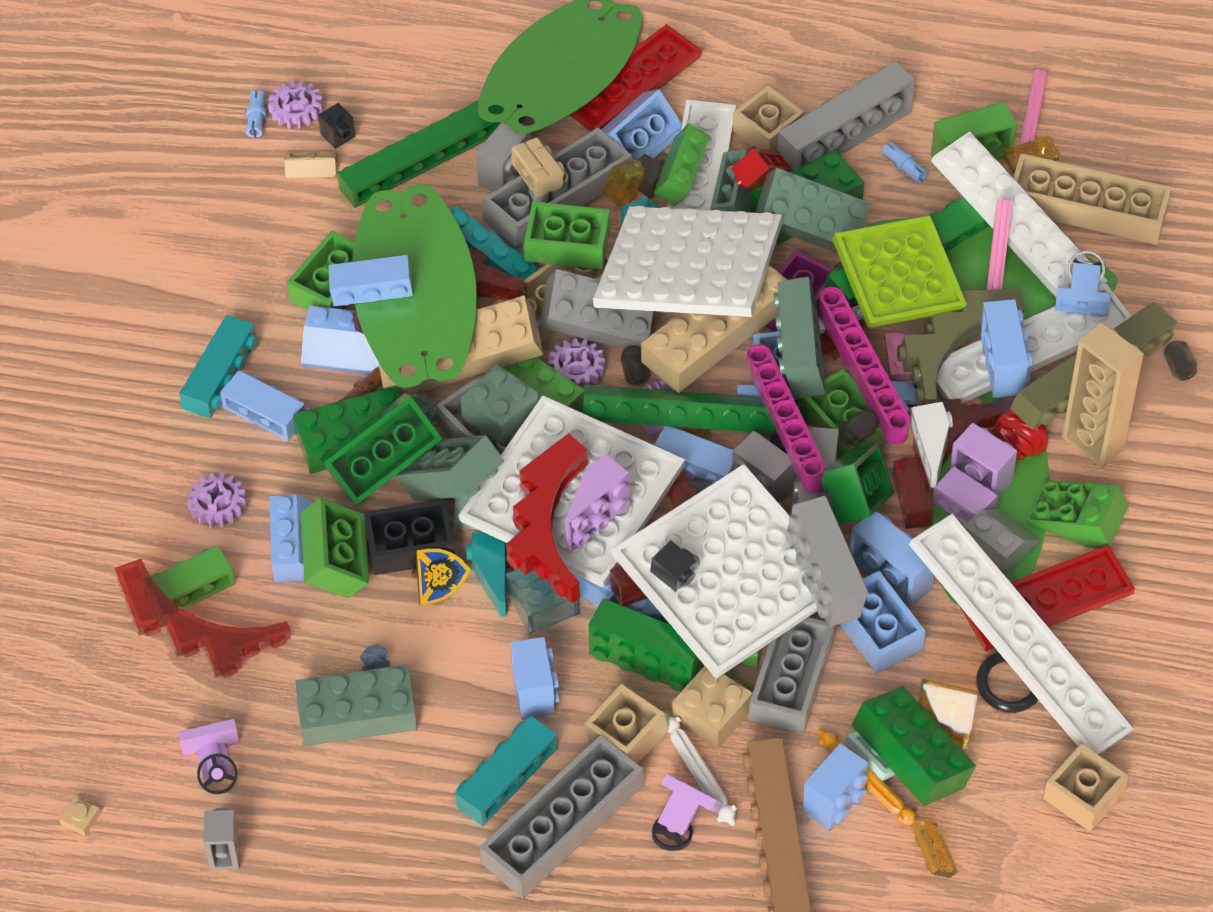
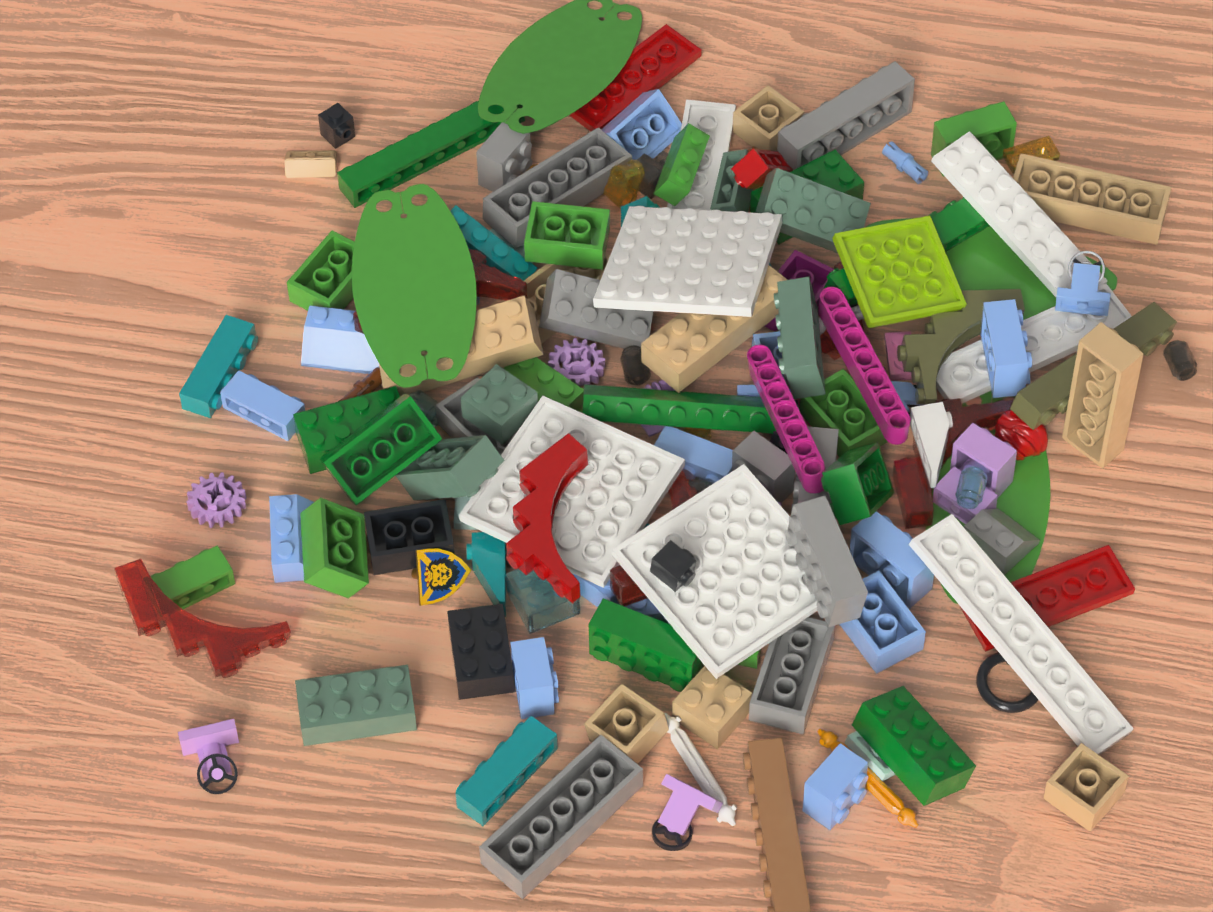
tan plate [59,797,101,836] -> none
light grey brick [203,808,240,870] -> none
light blue pin [246,90,266,138] -> none
lavender gear [268,80,323,129] -> none
light blue brick [329,255,413,306] -> none
sand blue plate [360,646,390,671] -> none
tan brick [511,137,565,197] -> none
lavender slope [565,453,630,553] -> none
clear smoke brick [839,410,879,448] -> none
clear yellow plate [911,819,958,878] -> none
clear yellow slope [919,679,979,749] -> none
bright pink axle [986,199,1012,290] -> none
bright pink axle [1020,69,1047,149] -> none
bright green slope [1026,480,1128,547] -> none
none -> black brick [447,604,515,700]
none -> clear light blue brick [955,466,988,509]

